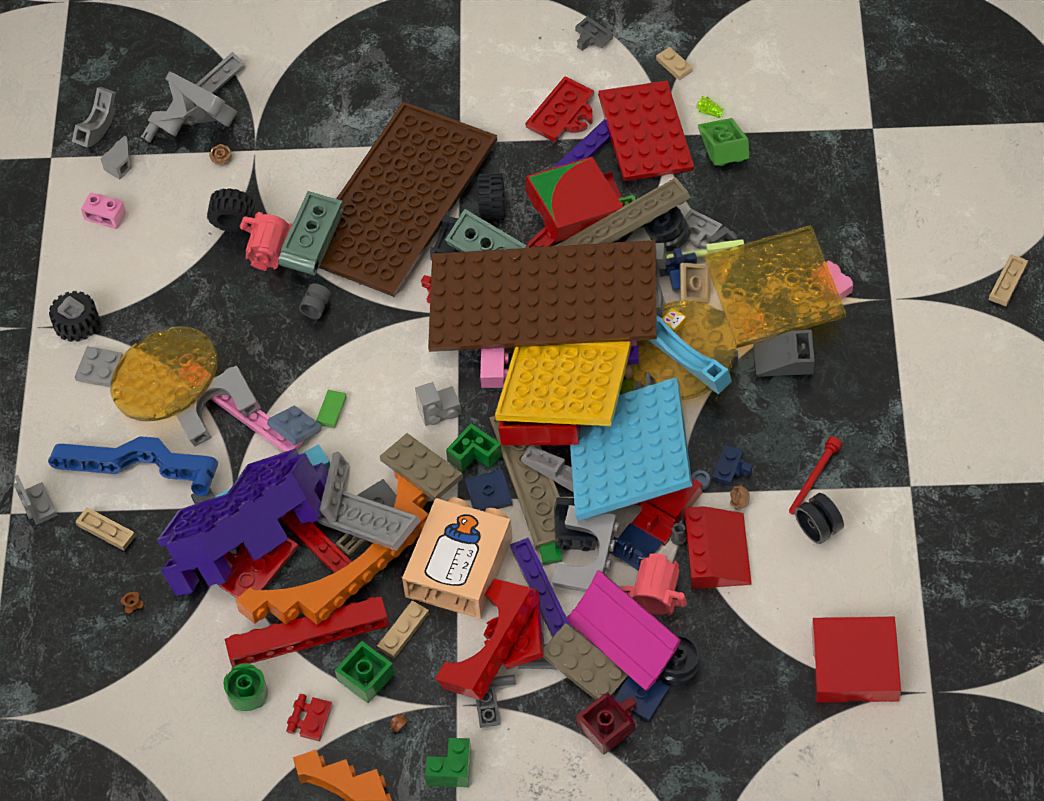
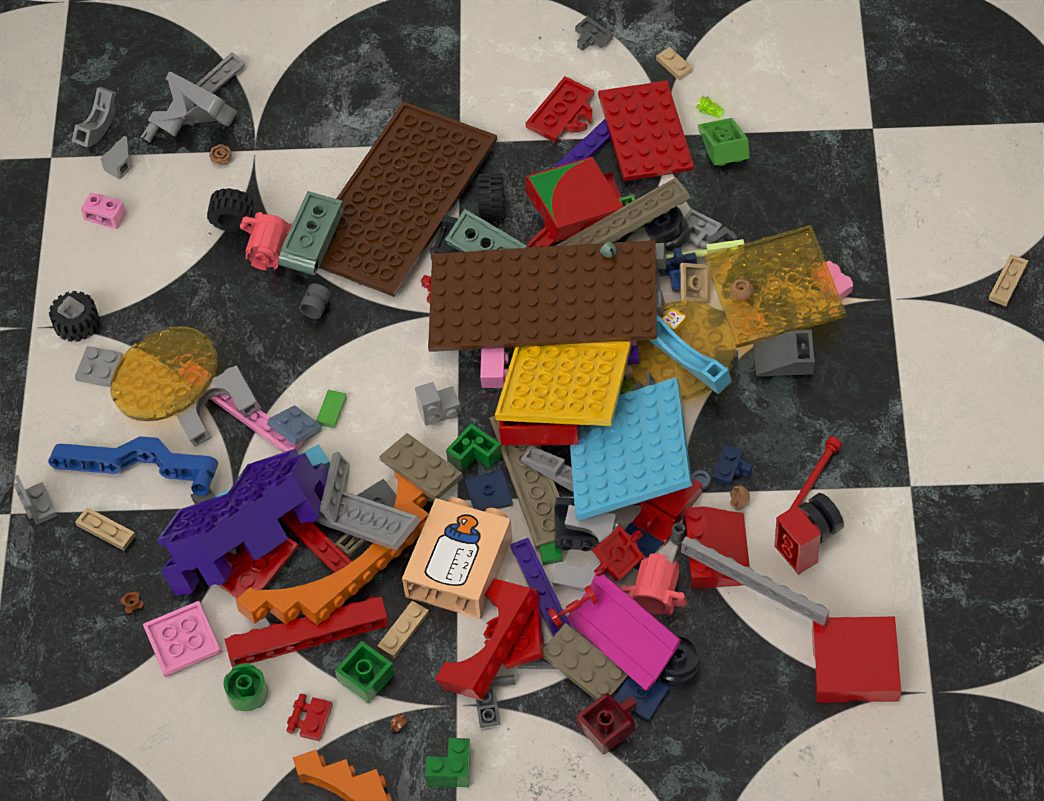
none -> bright pink plate [143,601,221,676]
none -> red wheel [547,585,599,628]
none -> red plate [592,525,645,582]
none -> sand green hinge [600,241,617,258]
none -> light grey plate [681,537,830,626]
none -> medium nougat plate [730,279,754,301]
none -> red brick [774,505,821,575]

